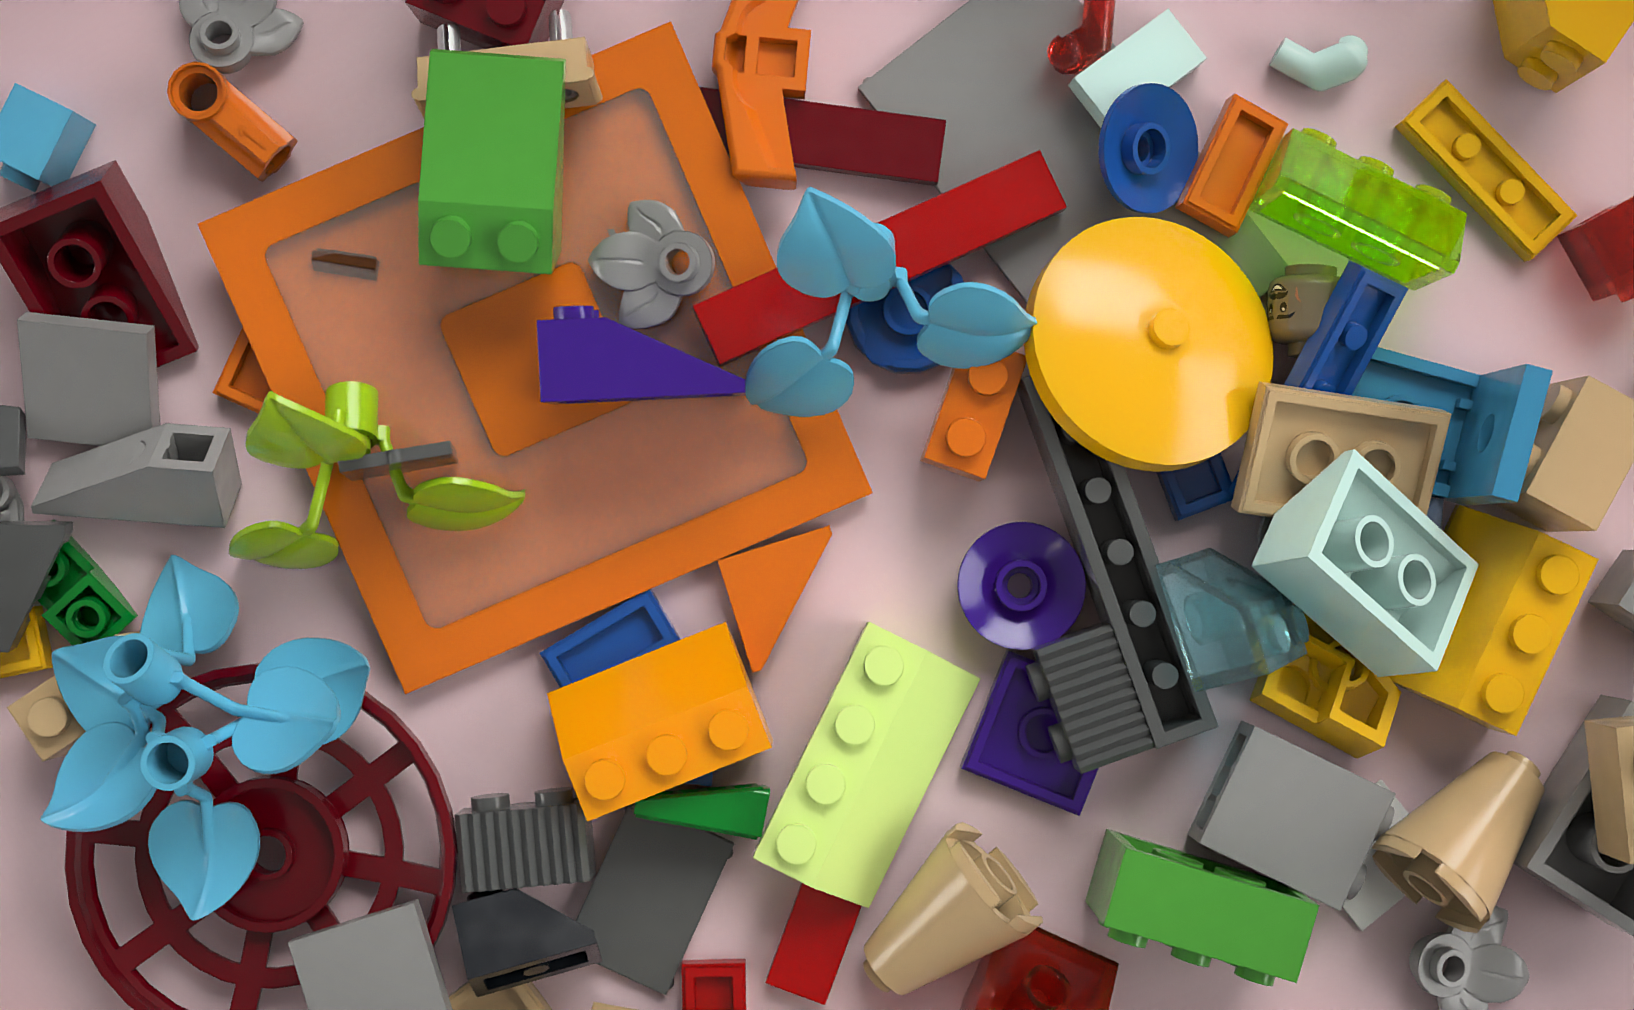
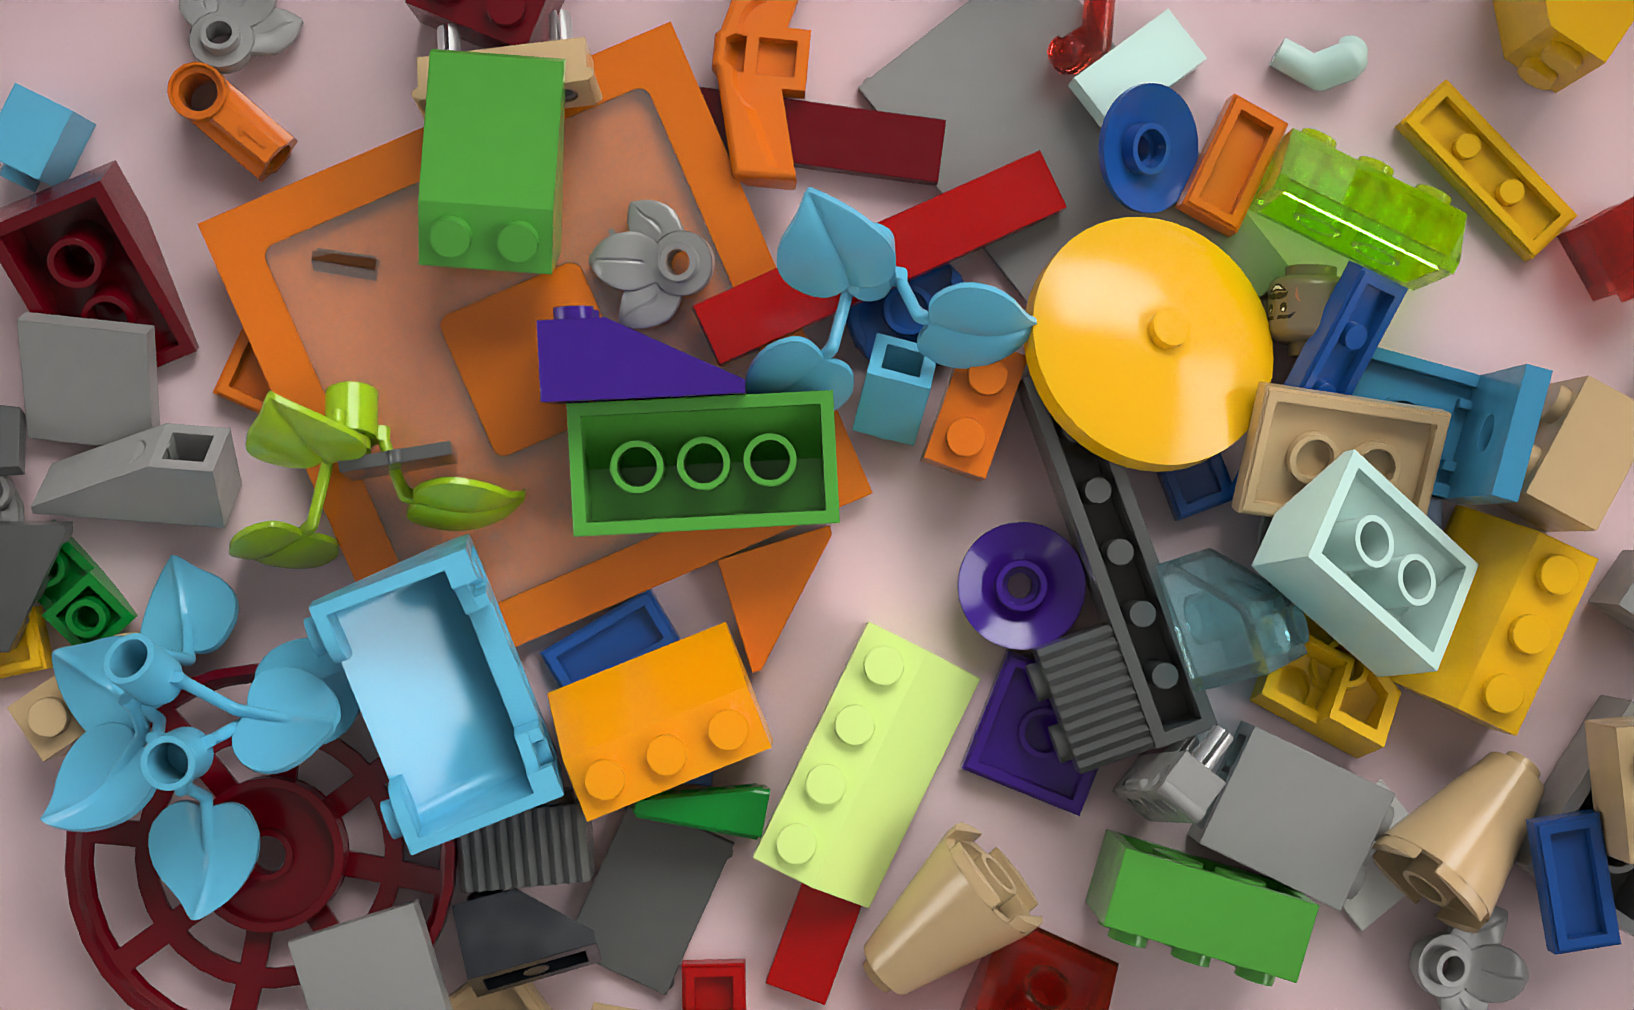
none -> medium azure windscreen [304,534,564,856]
none -> bright green slope [566,390,840,537]
none -> medium azure brick [852,333,936,446]
none -> light grey piece [1112,725,1233,824]
none -> blue tile [1525,809,1621,955]

